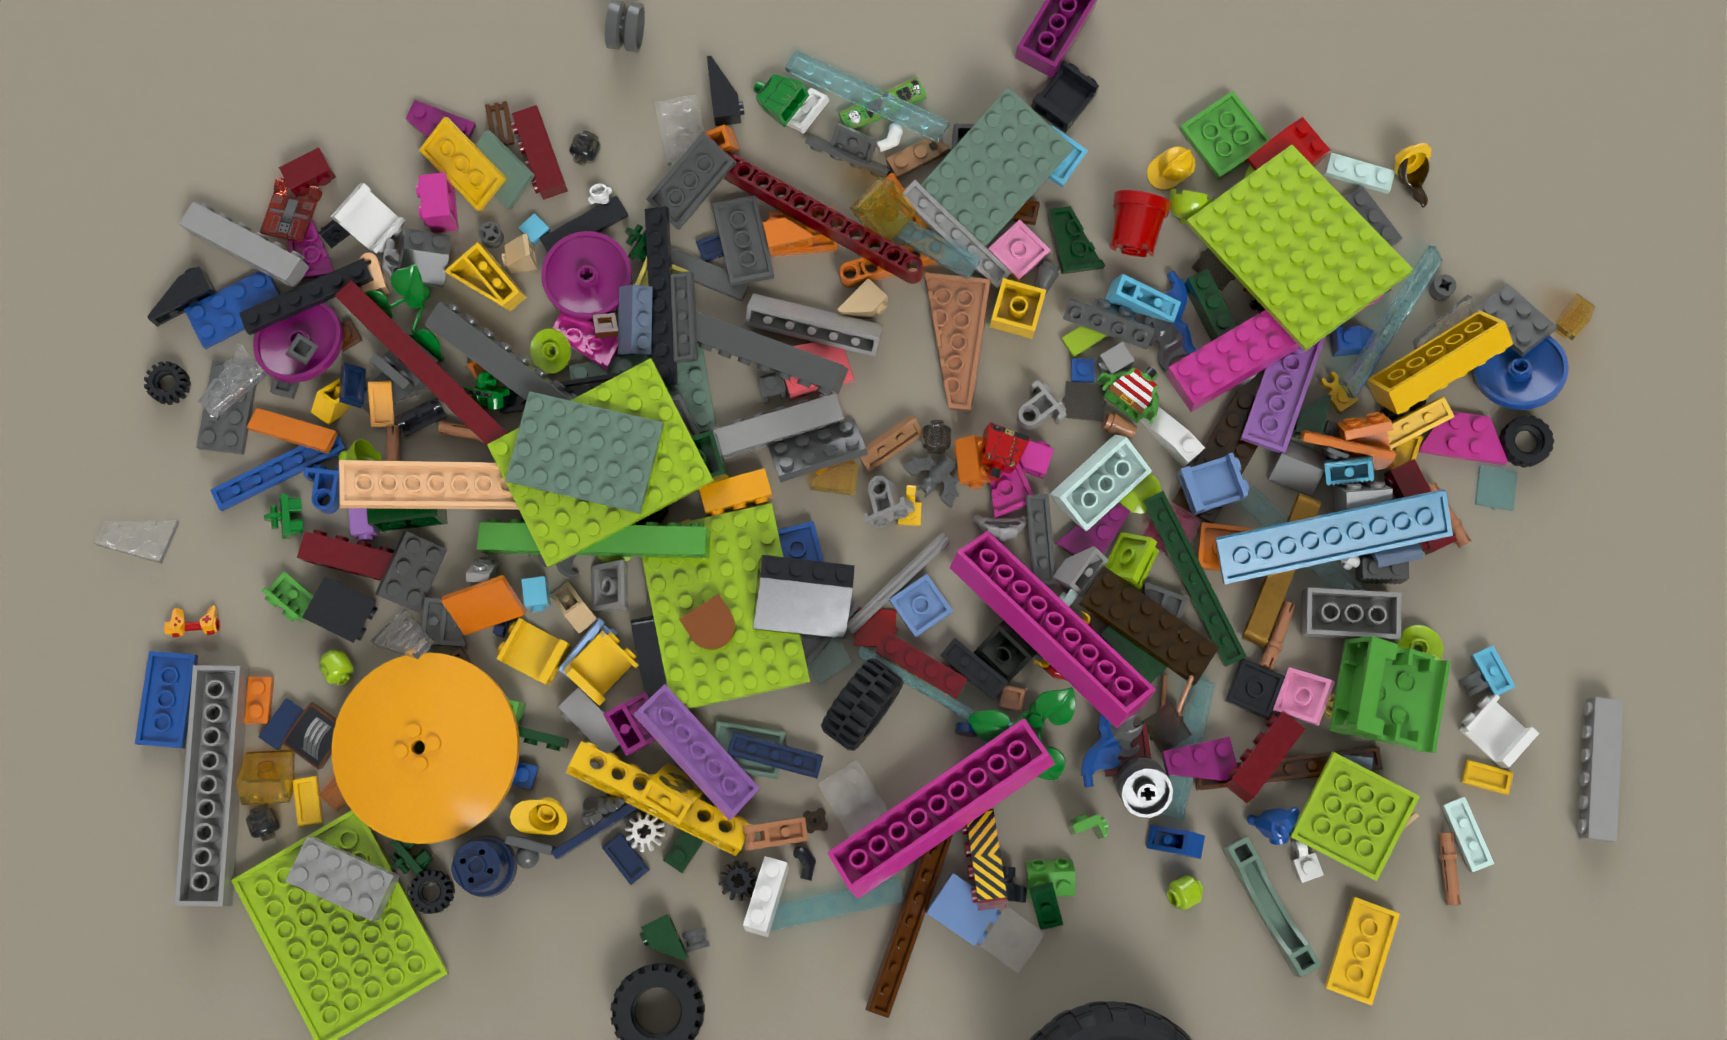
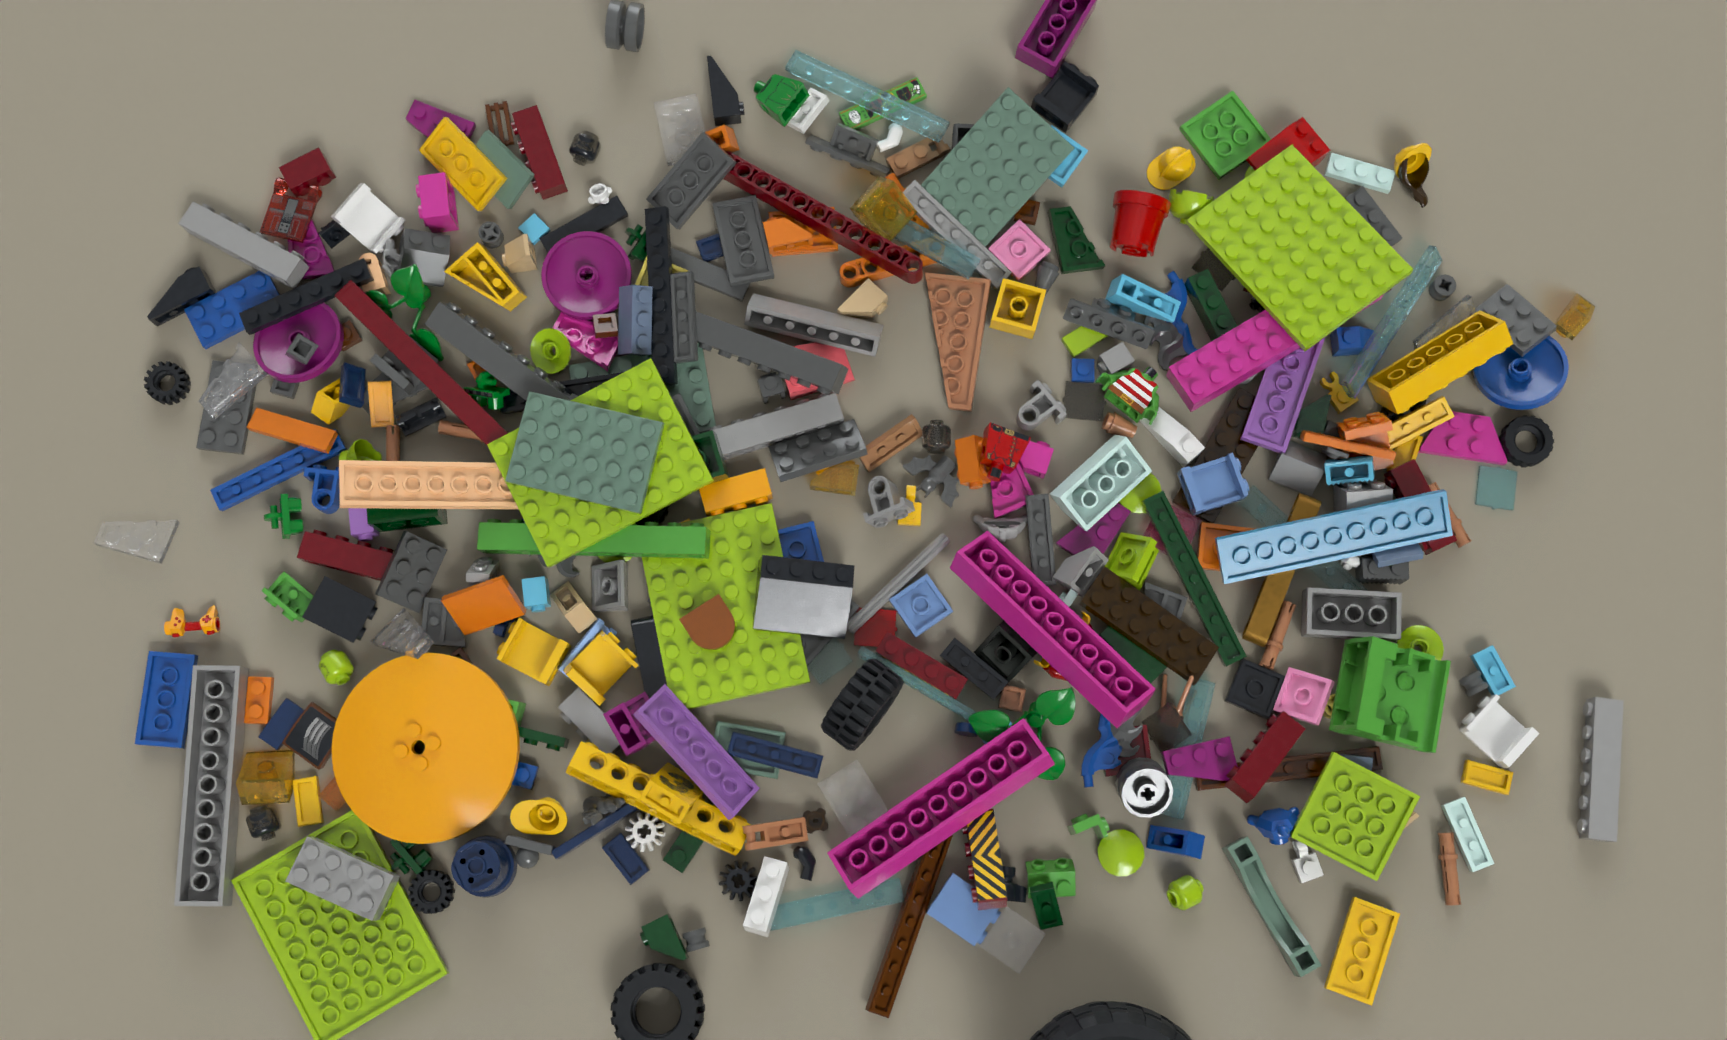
none -> lime dish [1097,829,1144,877]

